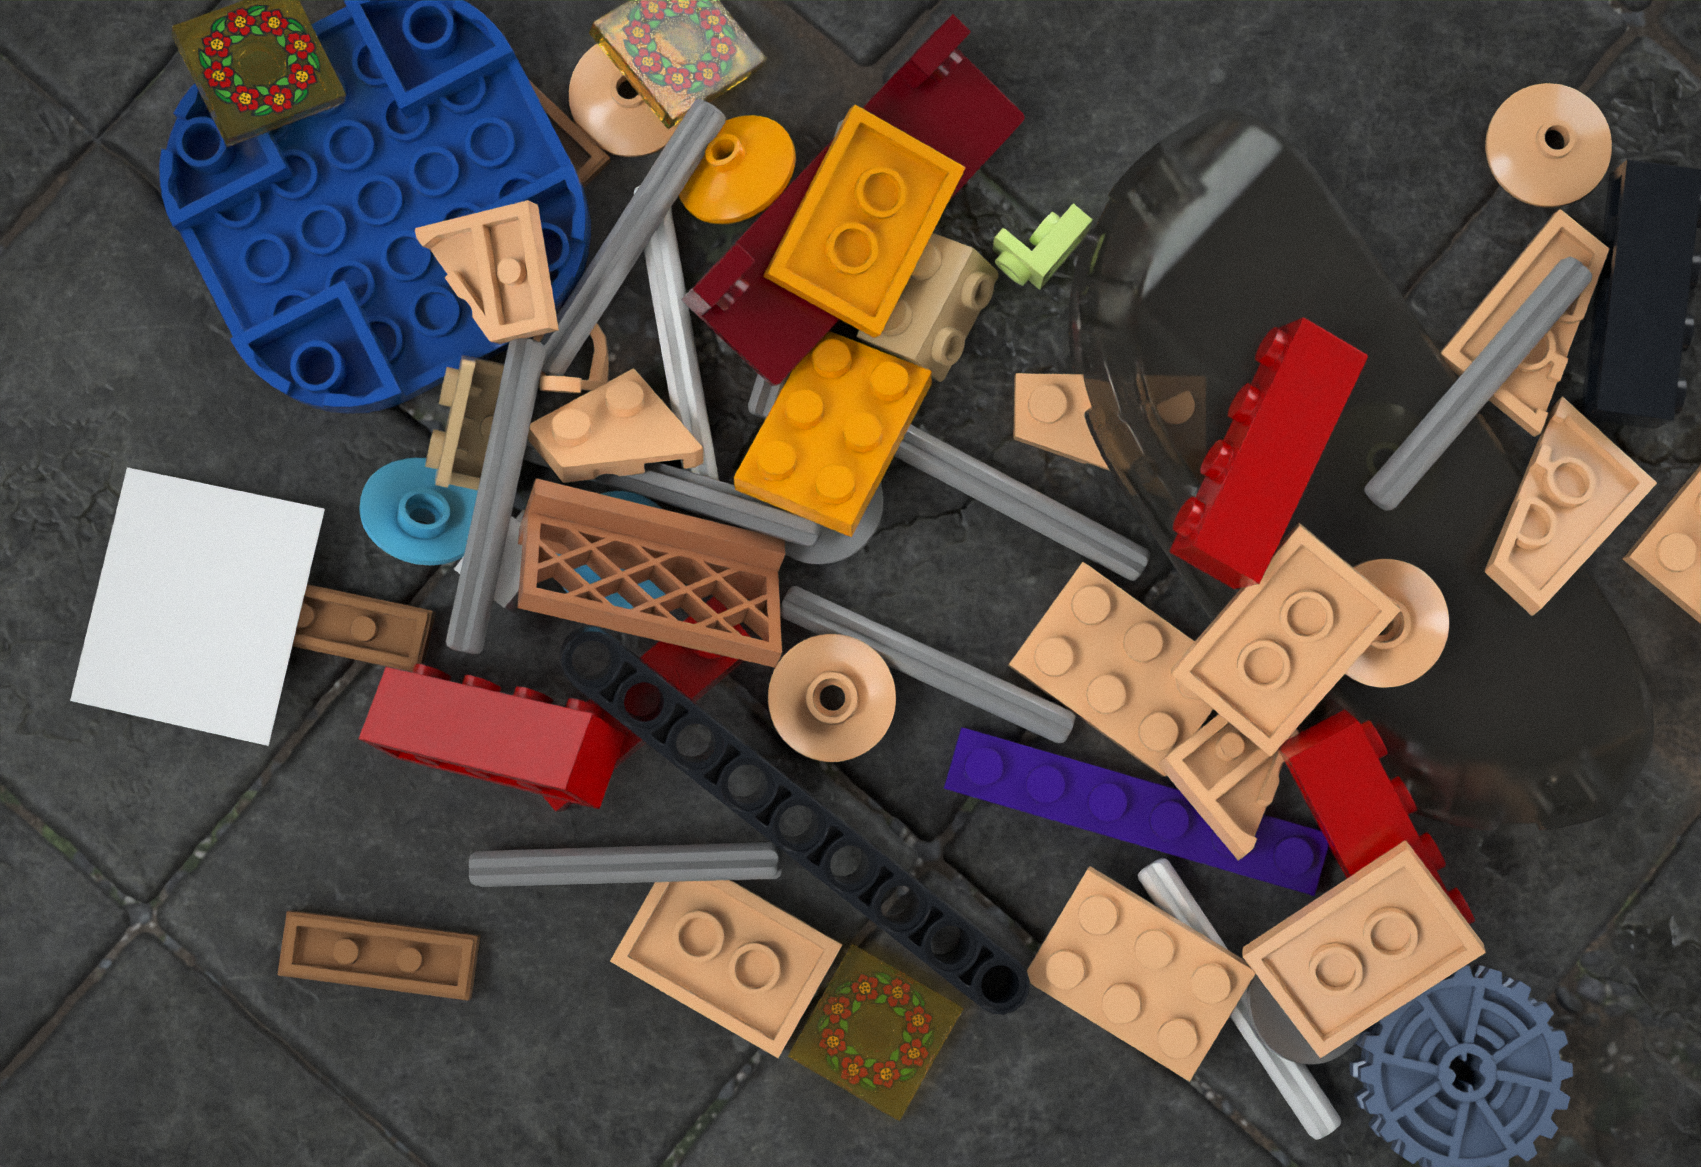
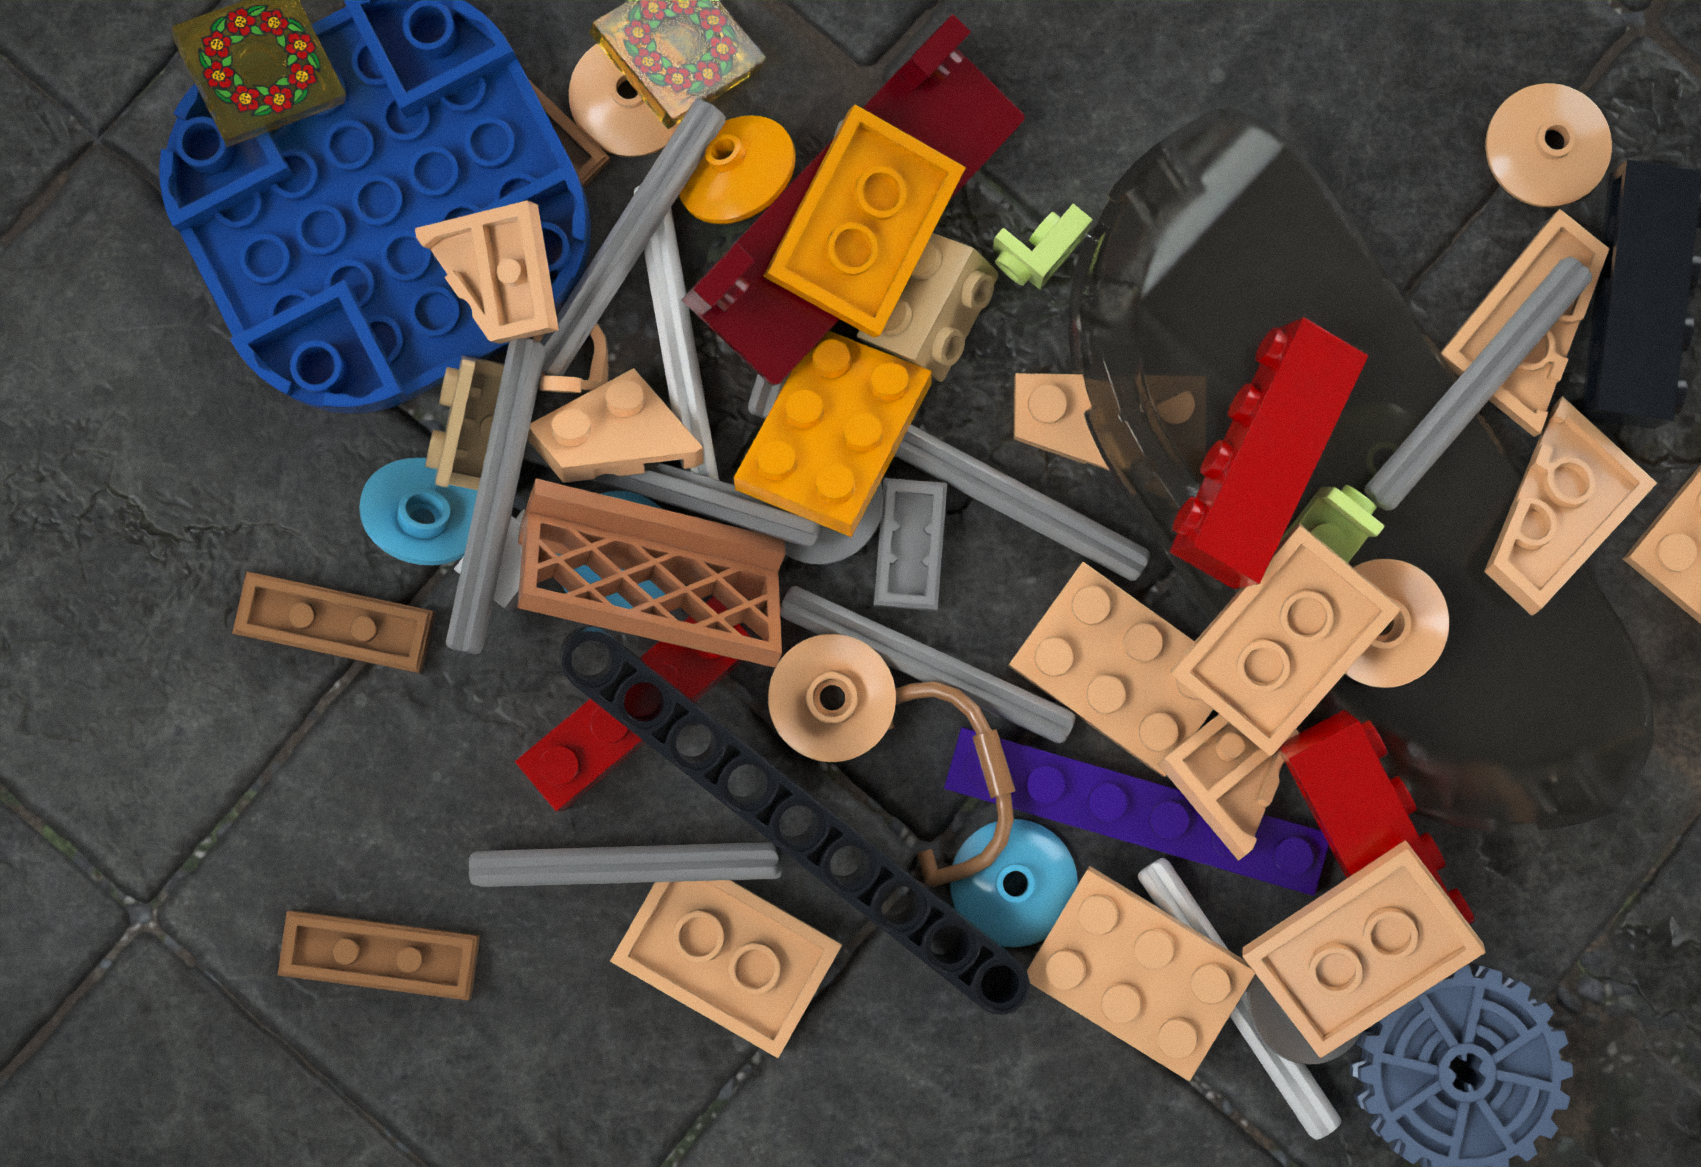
white sticker [70,467,325,746] -> none
red brick [359,664,626,809] -> none
clear yellow tile [788,943,964,1122] -> none
none -> light grey plate [874,478,947,611]
none -> medium nougat piece [888,681,1016,887]
none -> medium azure dish [950,819,1078,947]
none -> yellowish green bracket [1279,485,1385,563]

